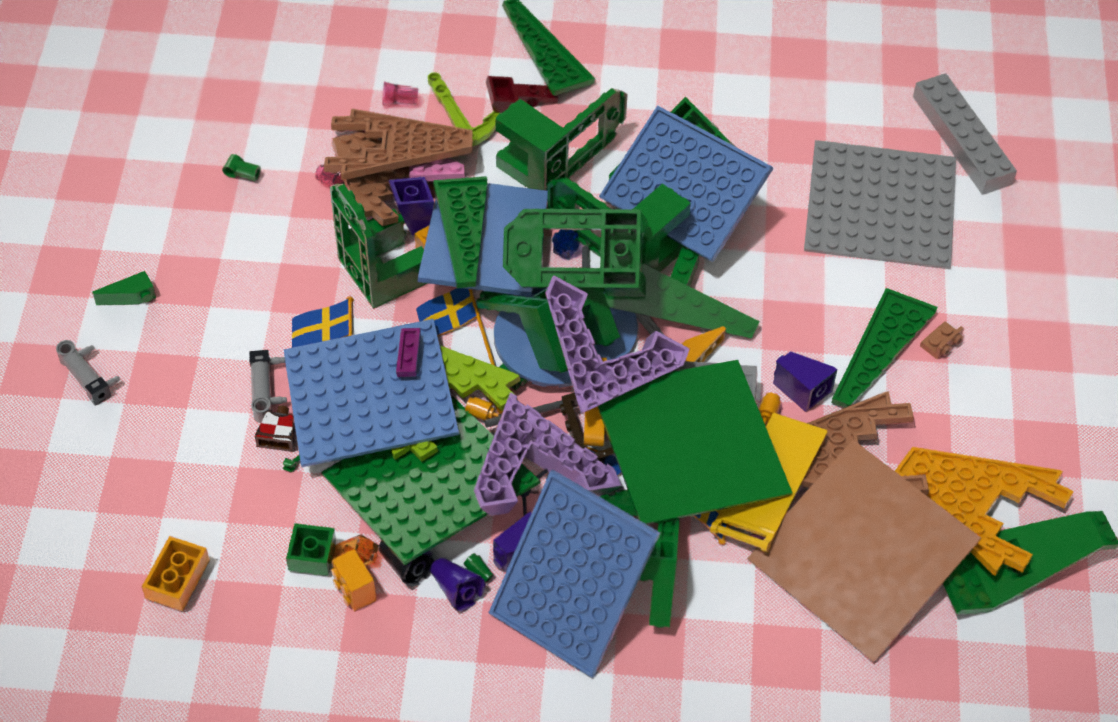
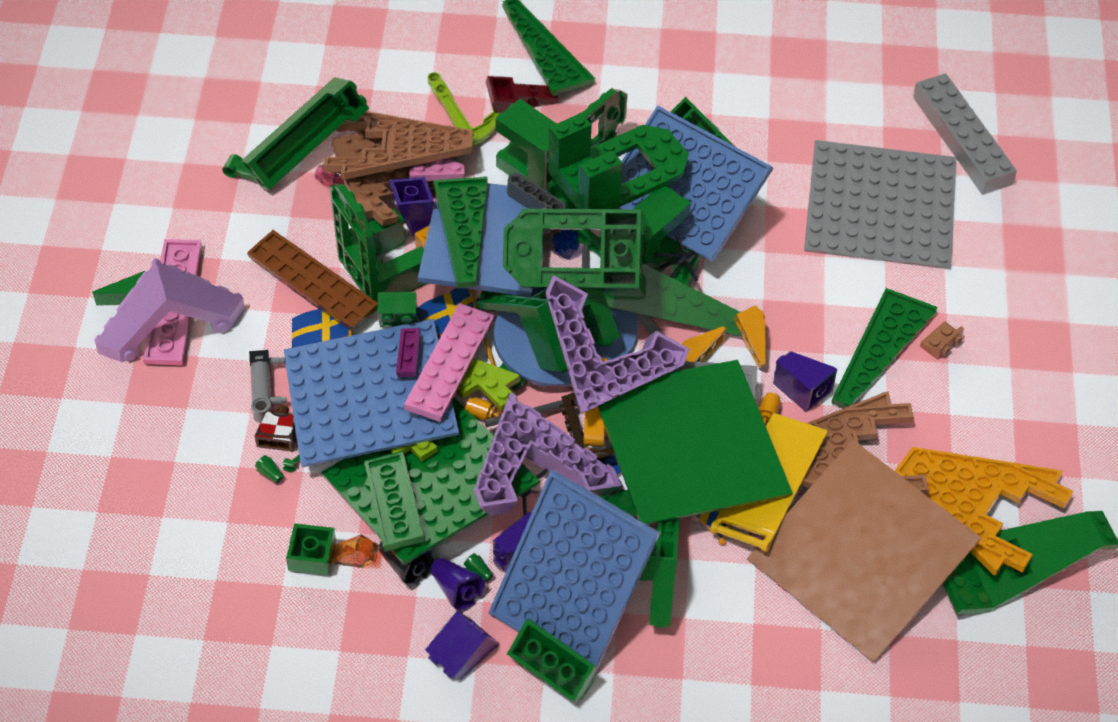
light grey piece [56,340,121,406] -> none
light orange brick [141,536,210,611] -> none
light orange brick [331,549,376,612] -> none
clear pink plant [382,81,419,105] -> none
none -> lavender wedge [94,258,245,362]
none -> bright pink plate [143,239,202,365]
none -> green brick [241,77,370,190]
none -> dark orange plate [247,230,378,332]
none -> green cone [255,455,284,484]
none -> green plate [364,451,425,552]
none -> green brick [377,292,418,329]
none -> bright pink plate [404,303,495,422]
none -> dark purple slope [425,611,499,680]
none -> dark grey beam [507,174,566,234]
none -> green slope [507,618,596,702]
none -> green bracket [548,113,689,209]
none -> black plant [654,234,698,282]
none -> light orange slope [733,305,766,369]

